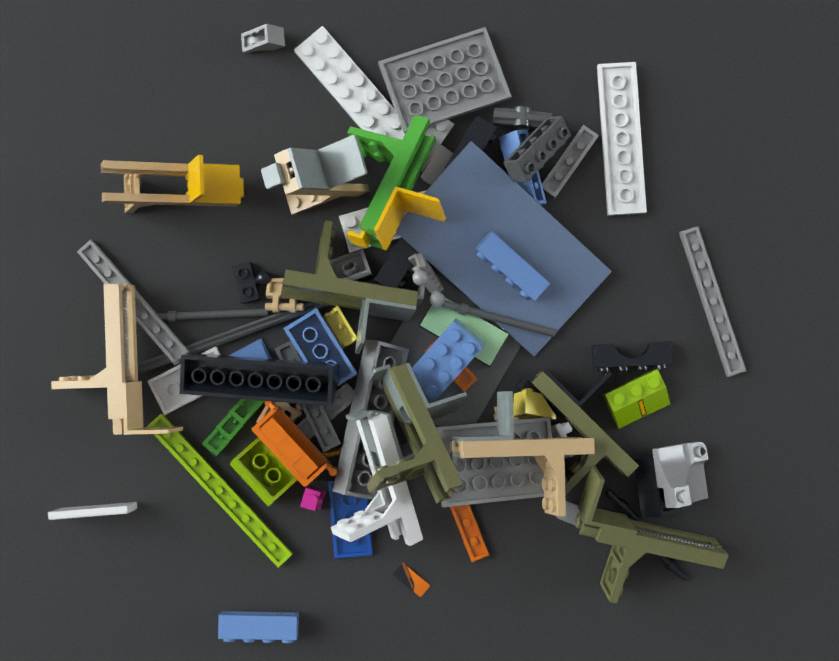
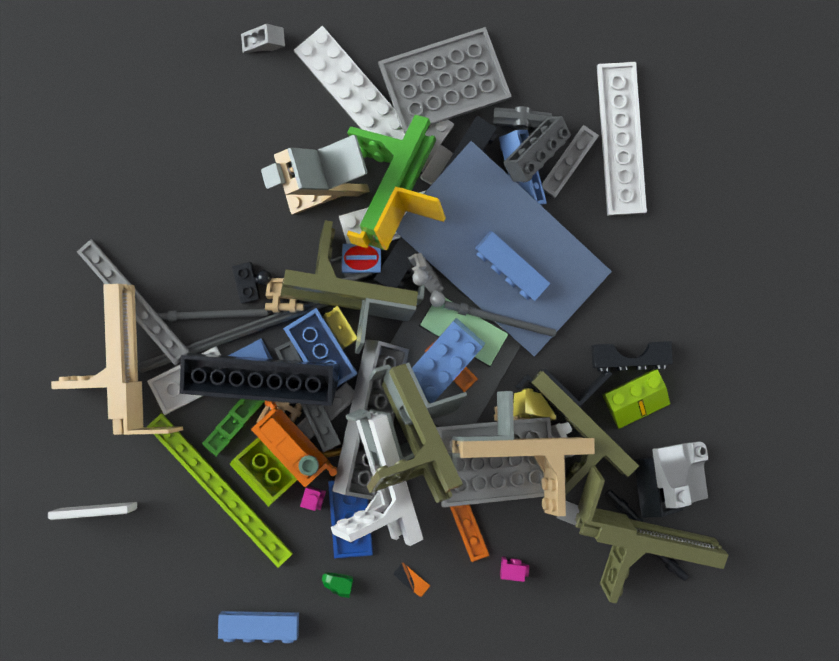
piece [101,155,244,213] -> none
light grey tile [679,226,746,377] -> none
none -> sand green tile [298,455,319,476]
none -> green rock [322,572,353,598]
none -> piece [342,244,381,273]
none -> dark pink brick [500,557,529,582]

